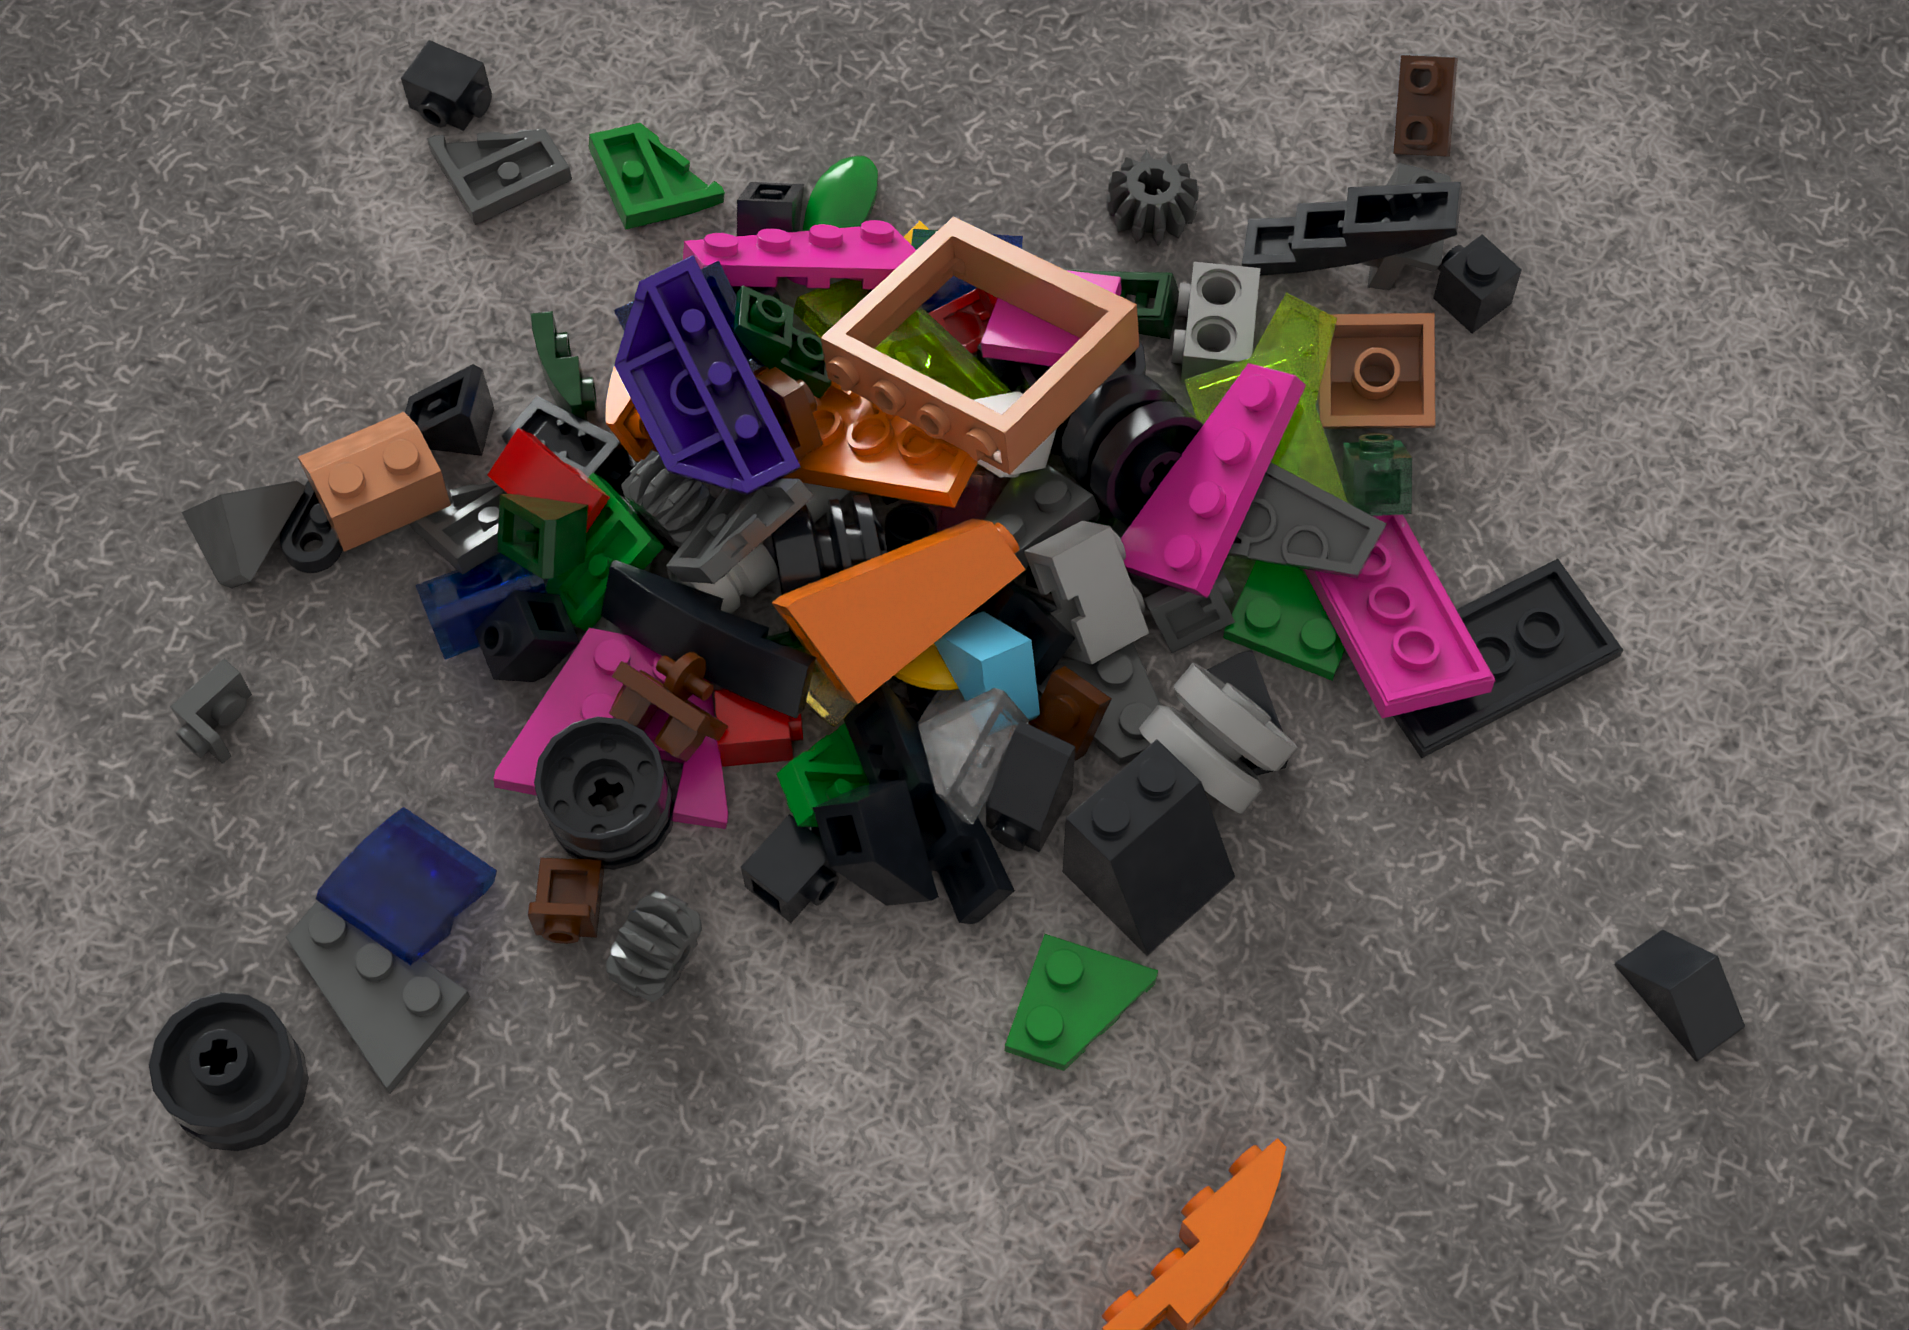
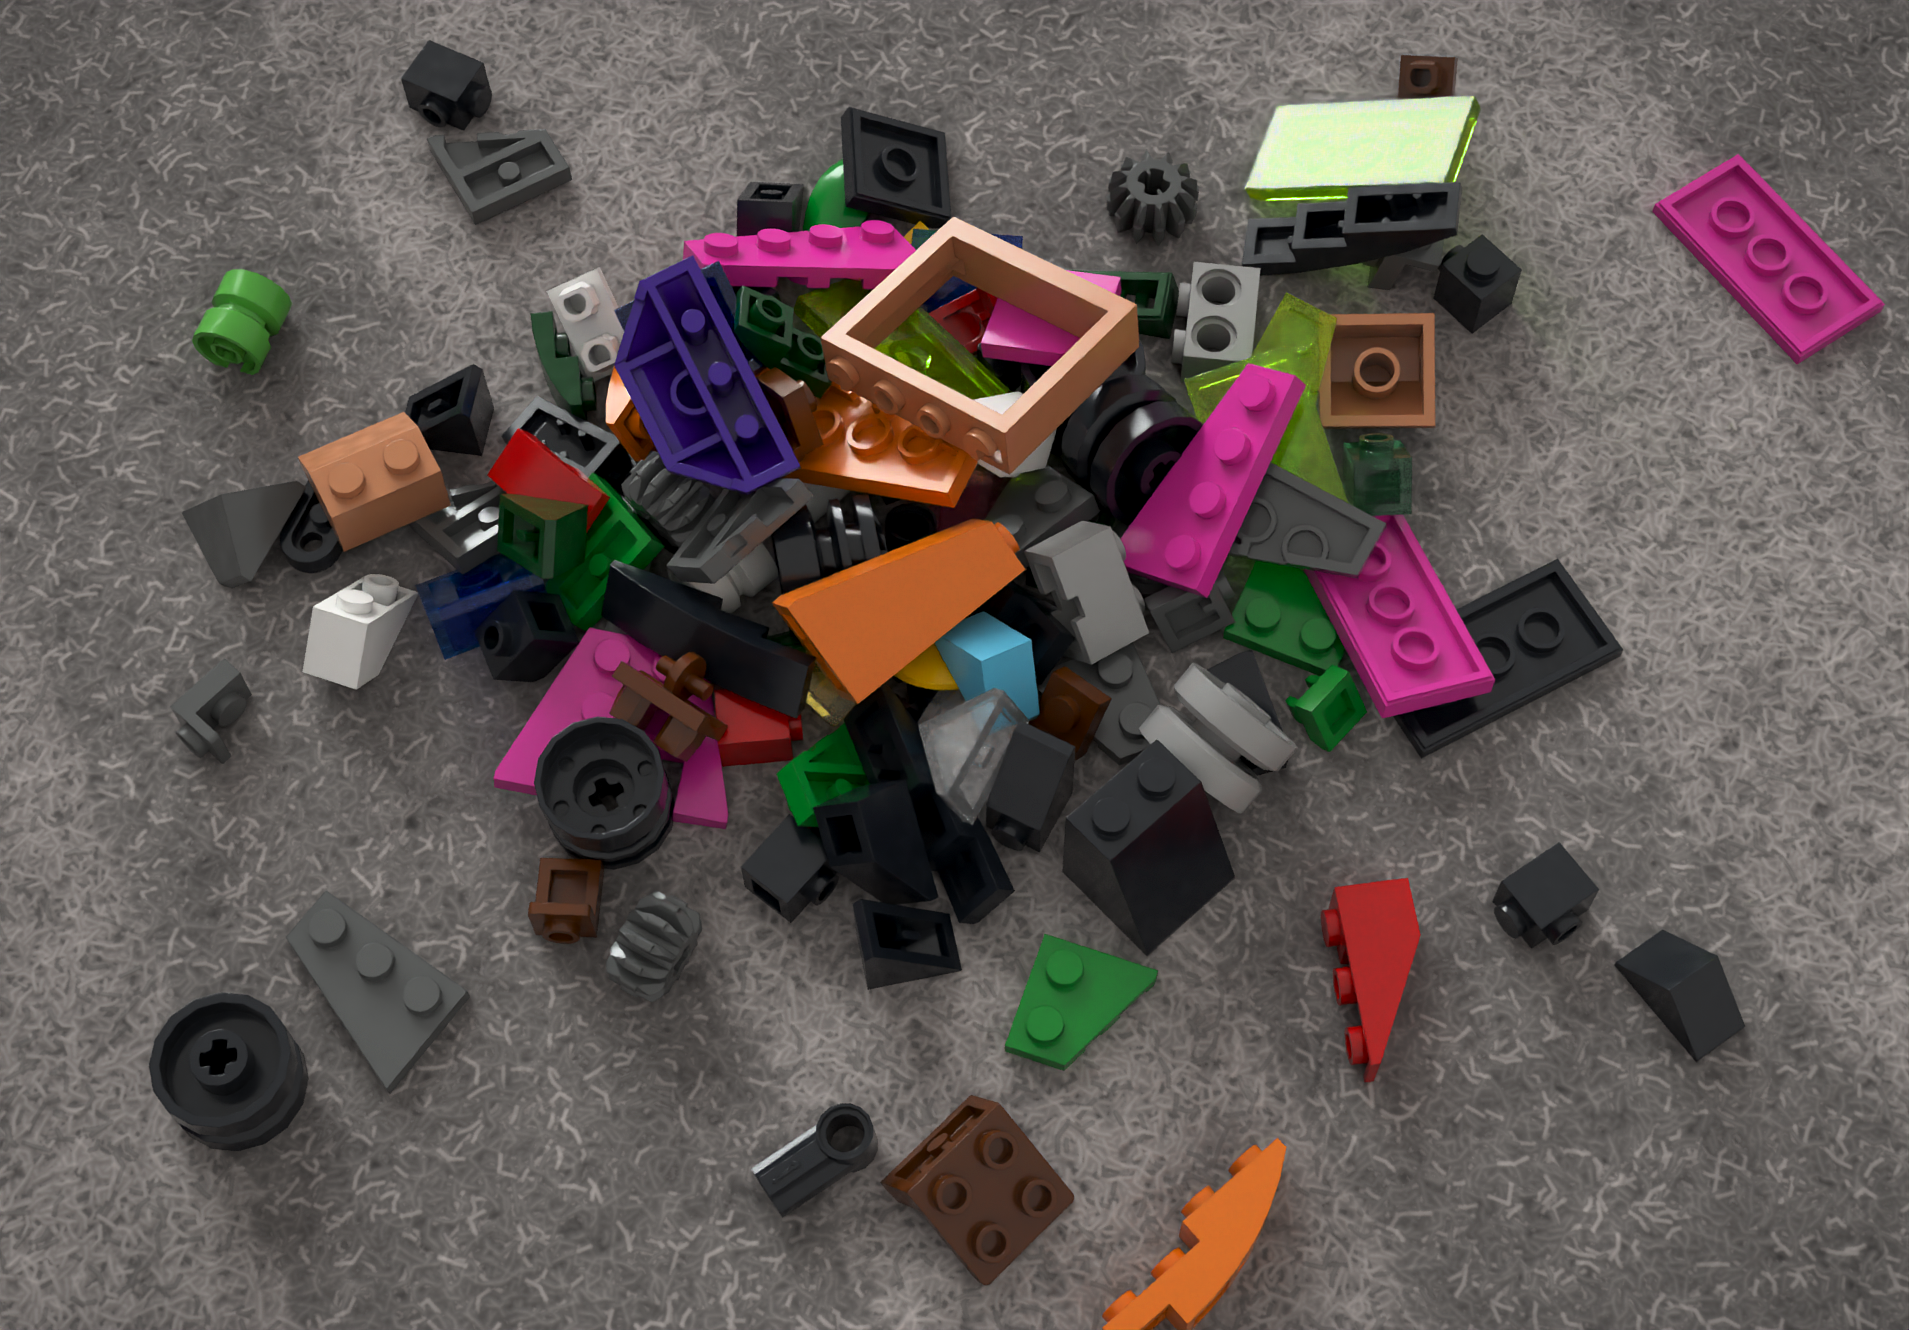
clear blue slope [316,807,497,966] -> none
green wing [588,123,725,230] -> none
none -> bright green wheel [192,269,292,375]
none -> white slope [303,574,418,690]
none -> white hips [546,267,626,382]
none -> black piece [751,1103,878,1218]
none -> black tile [841,107,951,229]
none -> black slope [853,899,962,990]
none -> reddish brown bracket [880,1095,1074,1285]
none -> clear neon green tile [1245,96,1481,201]
none -> green tile [1285,665,1367,752]
none -> red slope [1321,878,1421,1082]
none -> black brick [1492,842,1599,949]
none -> dark pink tile [1652,154,1885,364]

